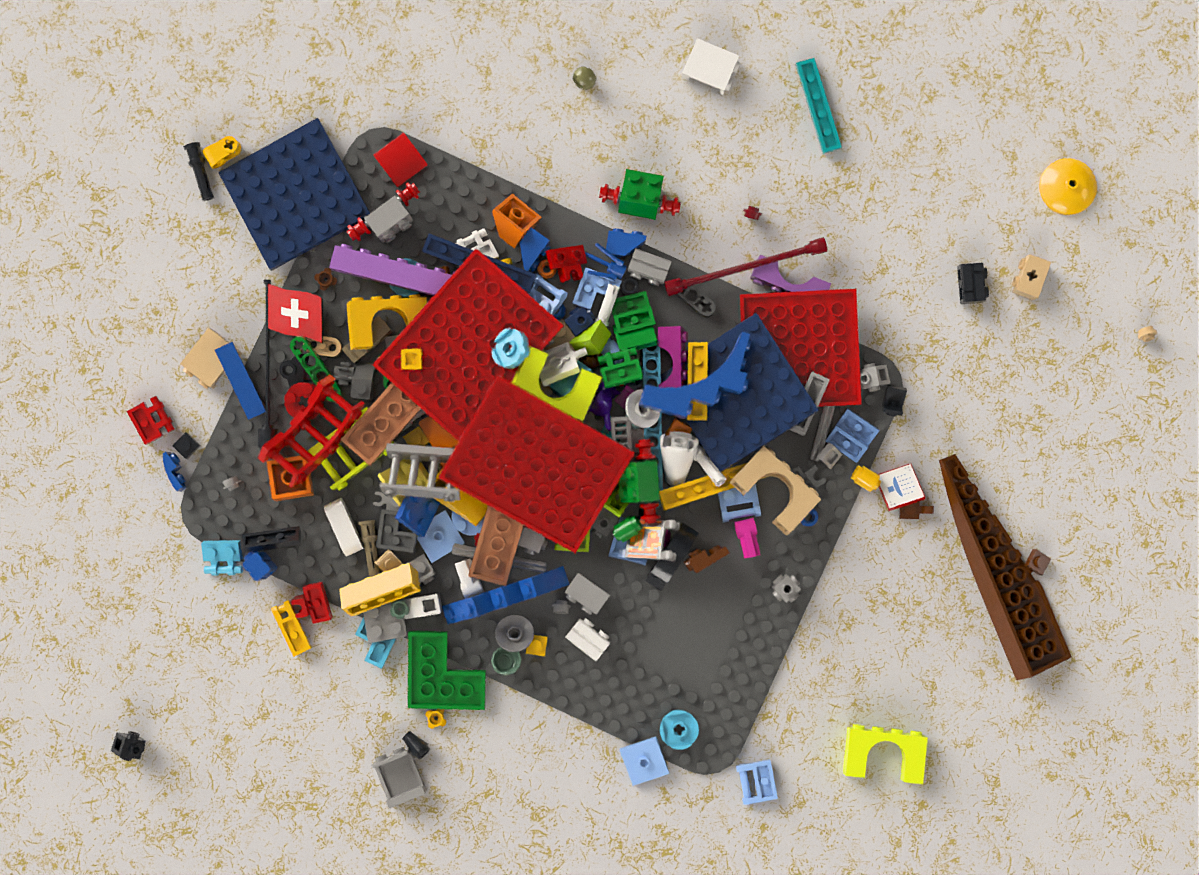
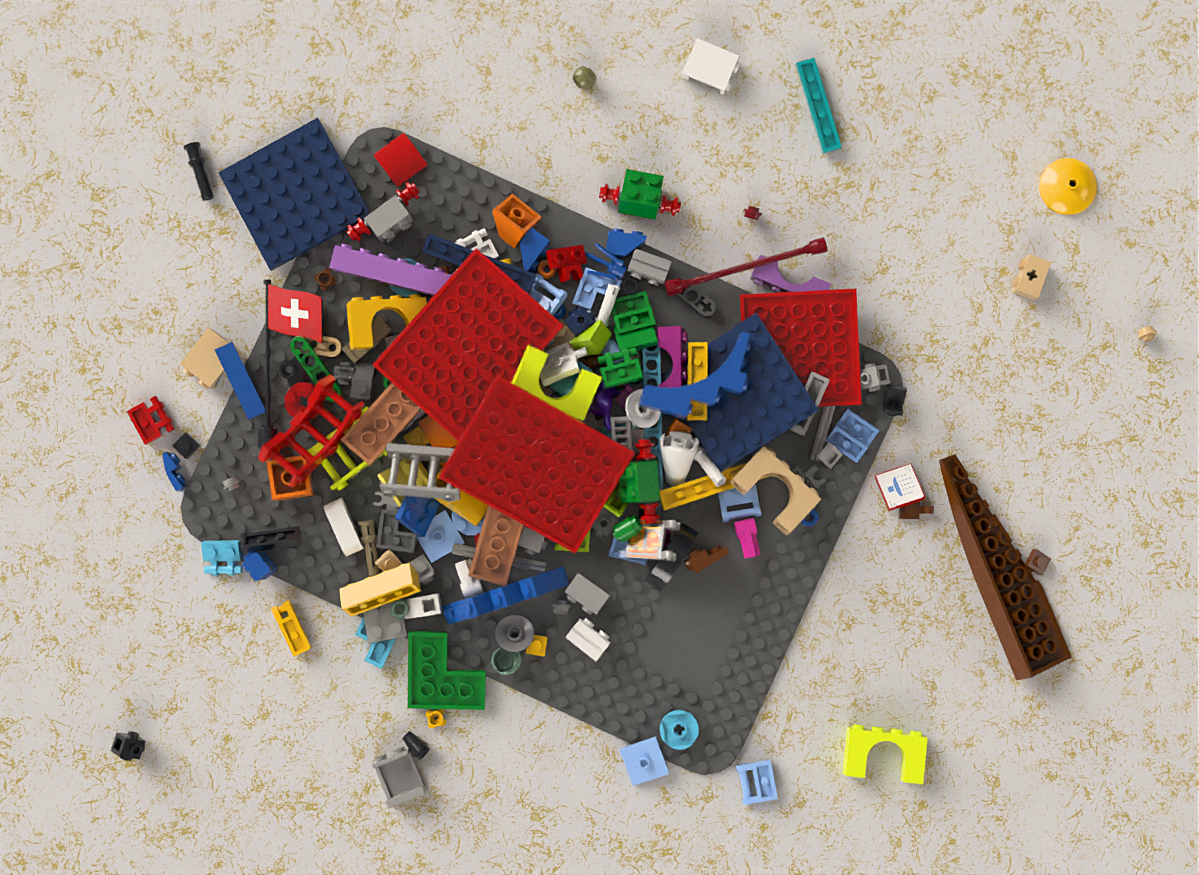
yellow piece [202,136,242,169] -> none
red plate [291,582,333,624] -> none
yellow plate [401,349,422,370] -> none
medium azure plate [492,329,530,369] -> none
light grey brick [771,574,801,603] -> none
yellow brick [851,465,881,492] -> none
black brick [957,263,989,304] -> none

